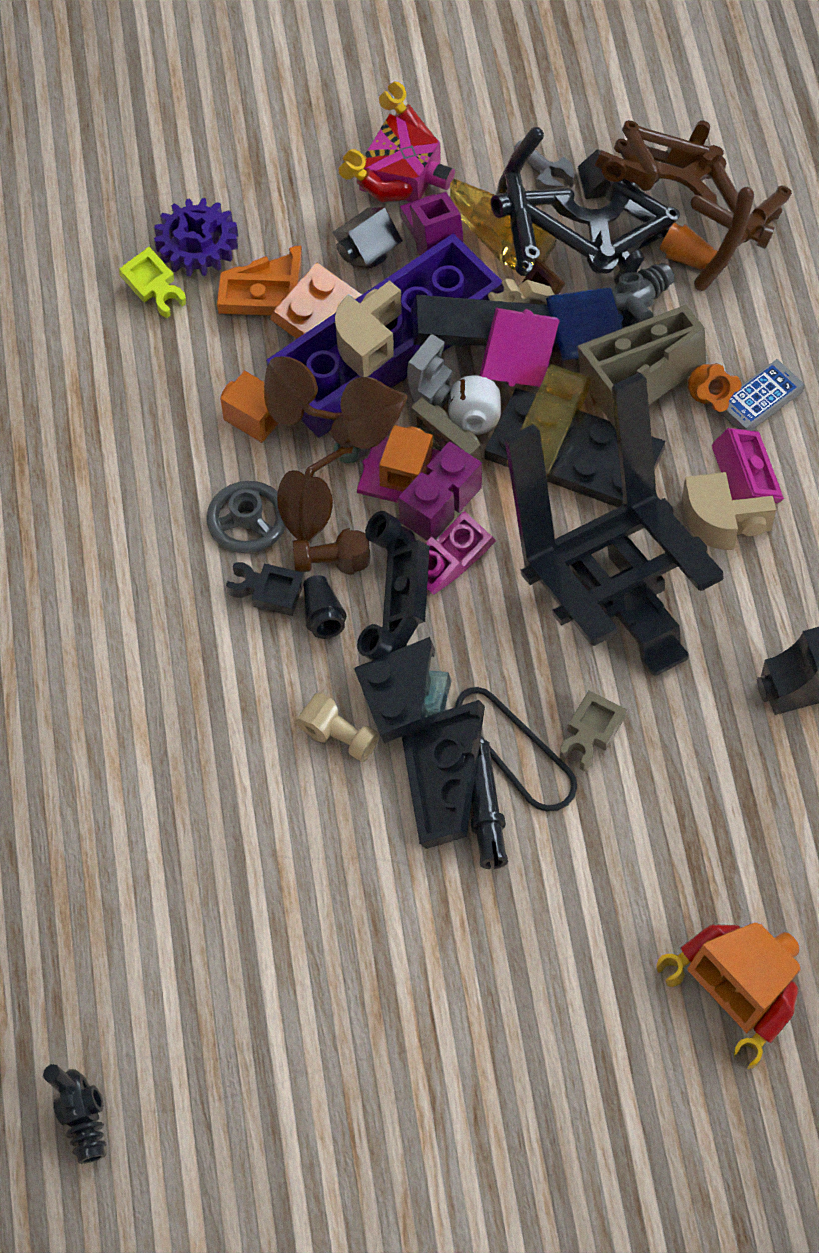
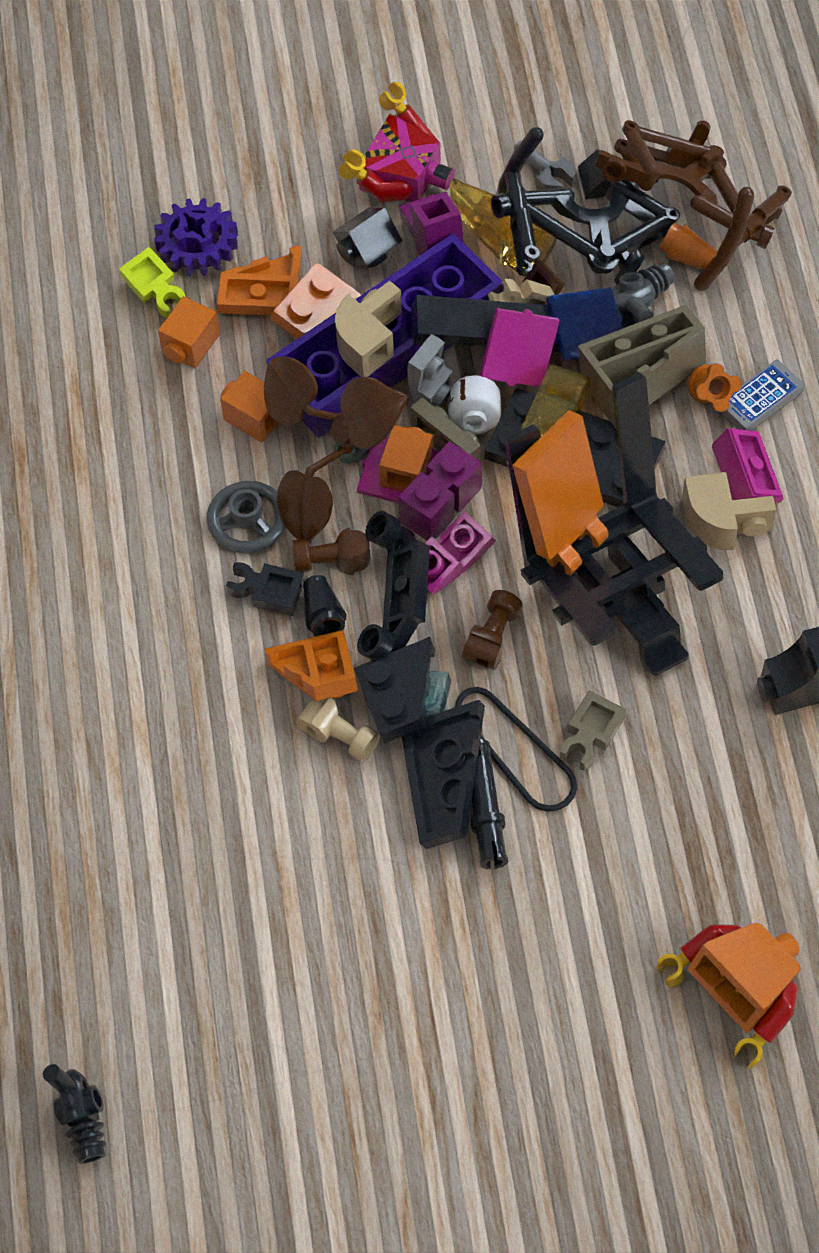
none -> orange brick [158,296,220,369]
none -> orange wing [264,630,358,701]
none -> reddish brown leg [462,590,523,670]
none -> orange tile [512,410,609,576]

